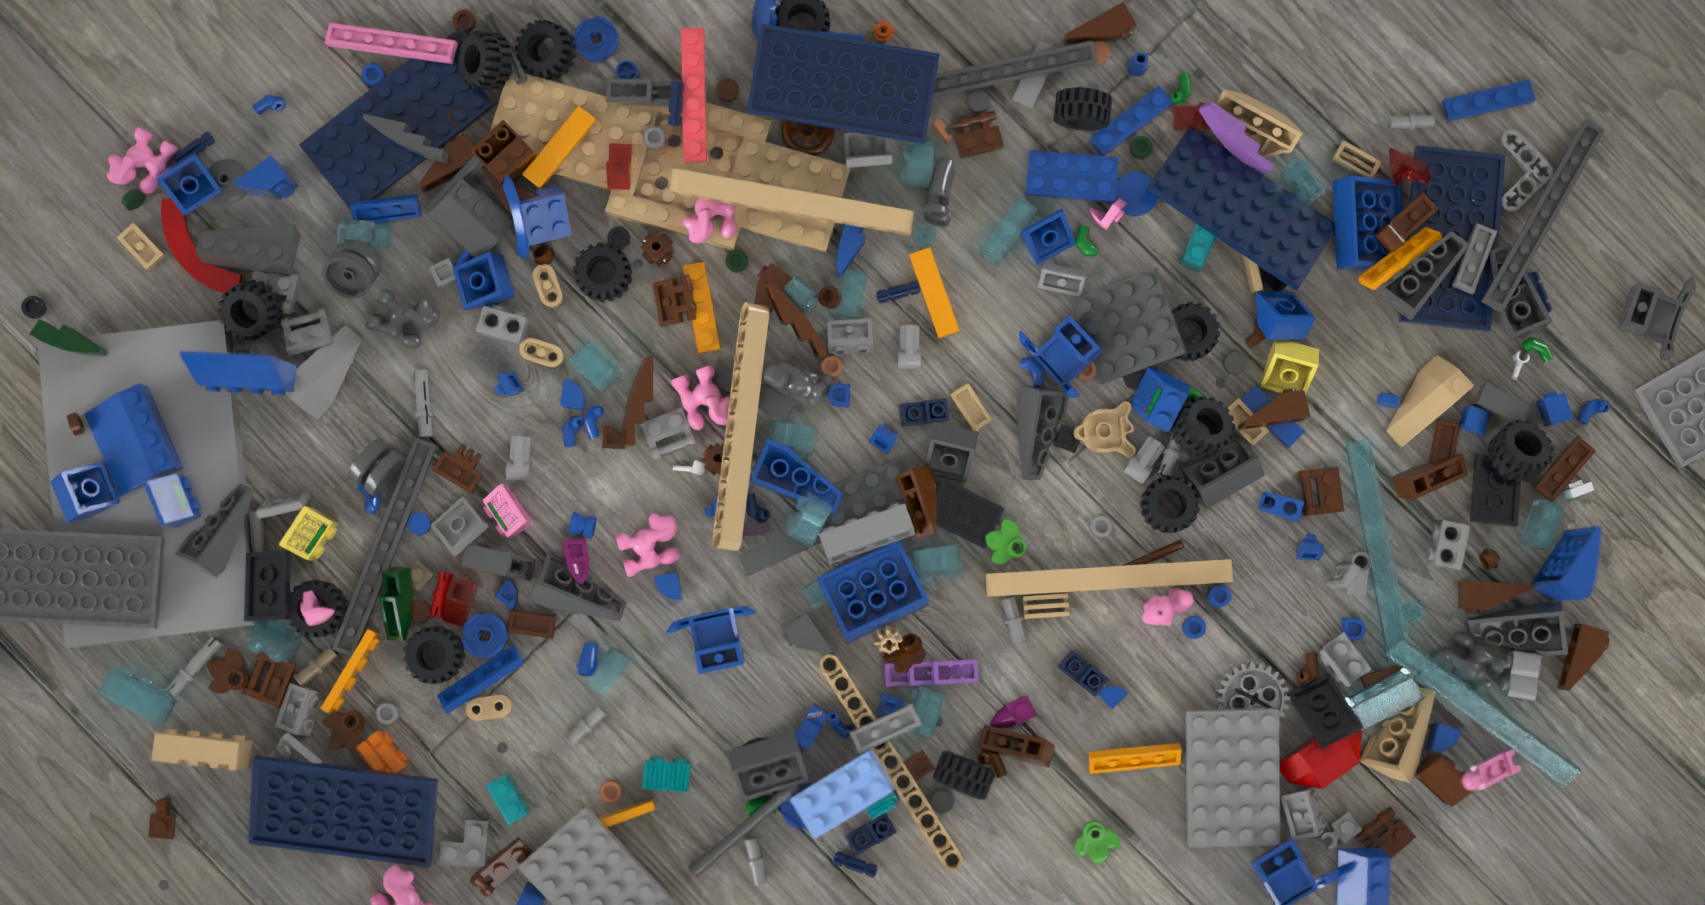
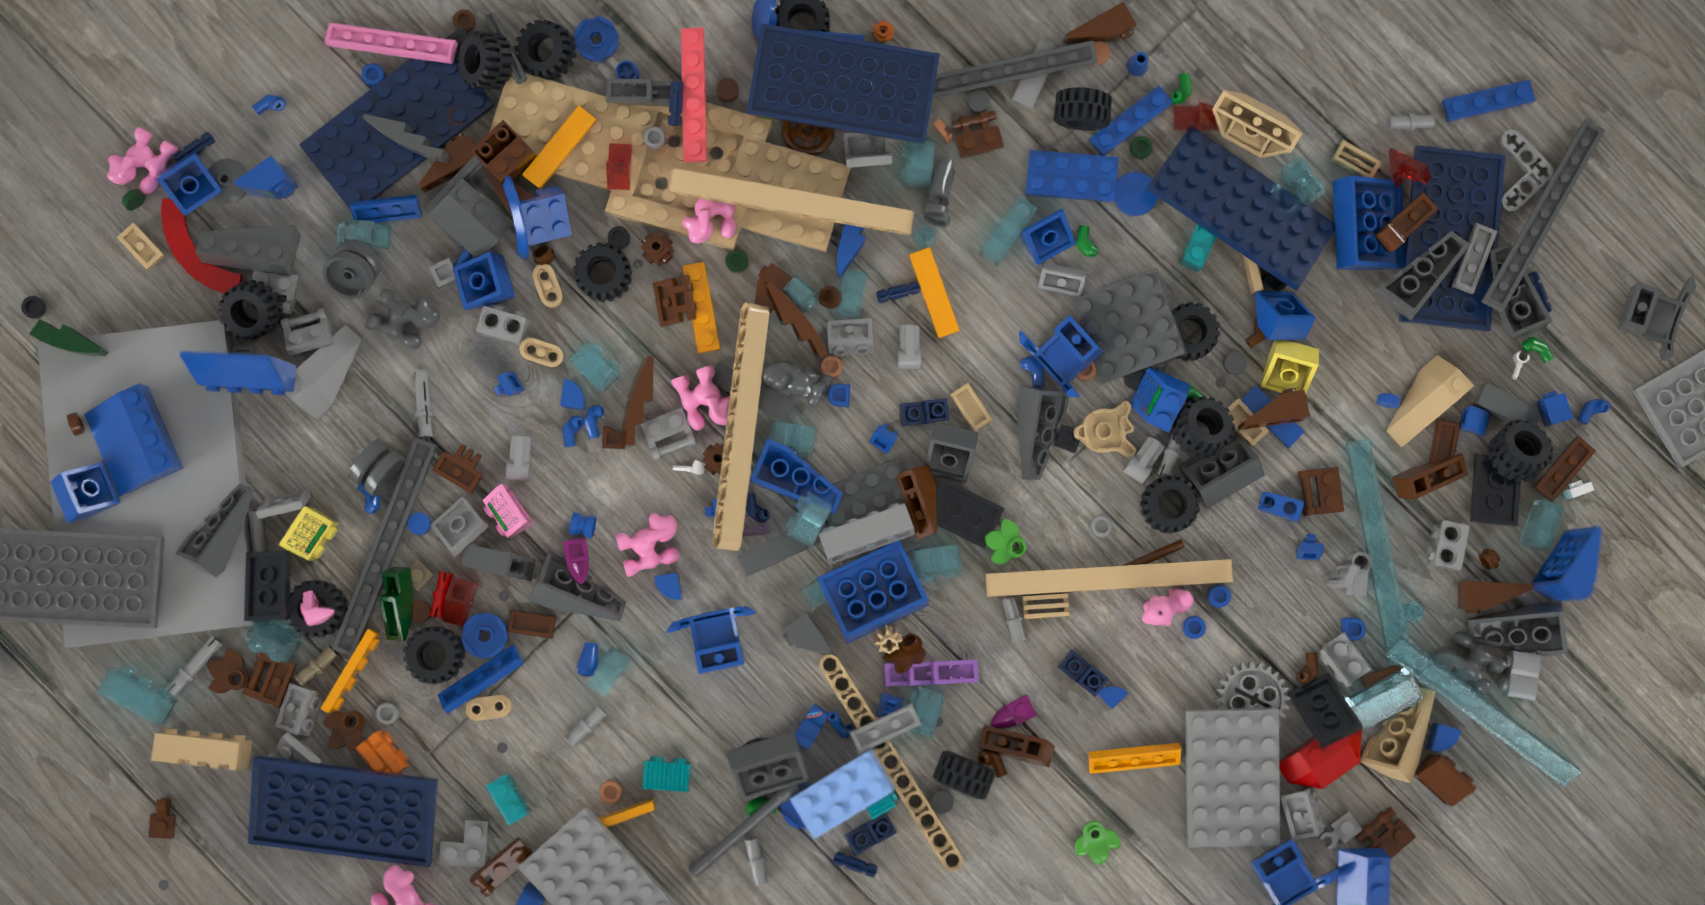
slope [143,473,201,528] -> none
blue tile [494,578,518,610] -> none
reddish brown plate [904,749,935,781] -> none
bright pink plate [1089,198,1127,230] -> none
medium lavender slope [1199,102,1274,175] -> none
light orange tile [1358,227,1442,290] -> none
bright pink plate [1462,749,1521,790] -> none
reddish brown slope [1557,624,1610,691] -> none

